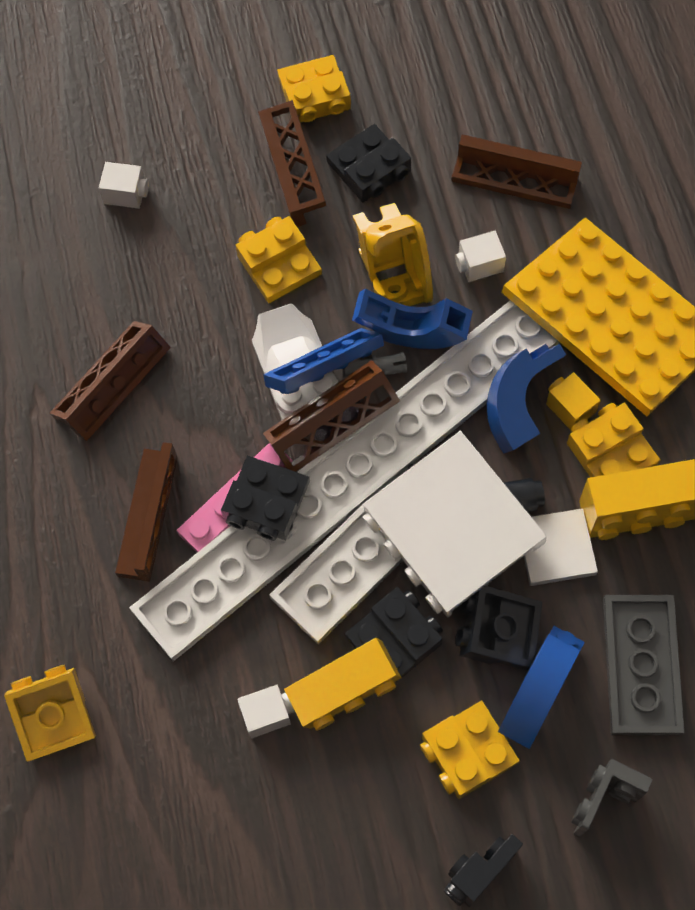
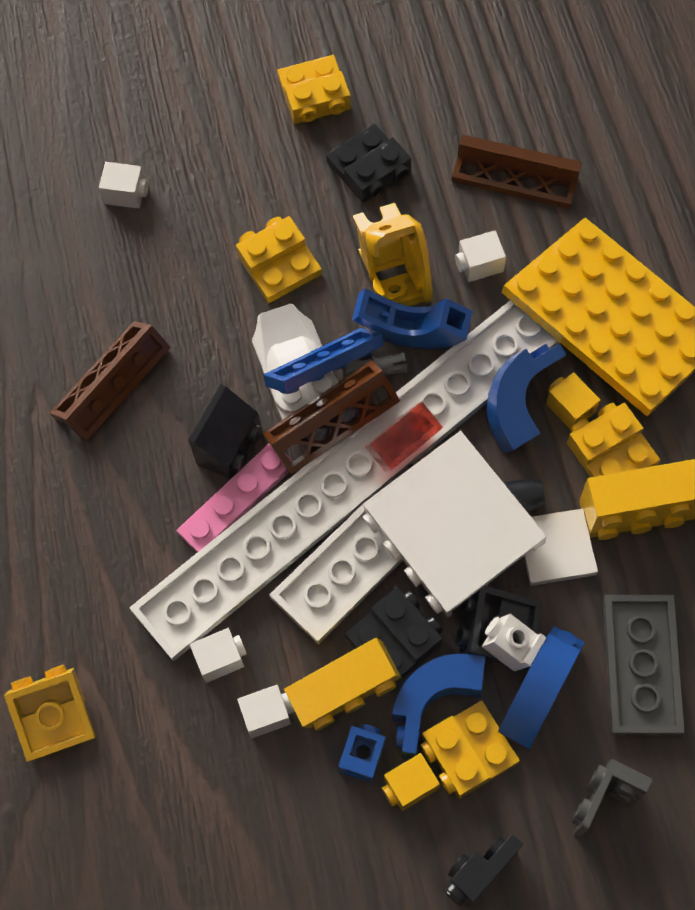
reddish brown fence [115,442,178,582] -> none
black plate [221,455,310,541] -> none
reddish brown fence [258,100,327,227] -> none
none -> black slope [188,384,263,479]
none -> white brick [190,628,247,683]
none -> blue brick [338,724,386,783]
none -> clear red brick [364,401,443,472]
none -> yellow brick [382,753,440,812]
none -> blue arch [392,654,485,759]
none -> white brick [482,614,546,671]

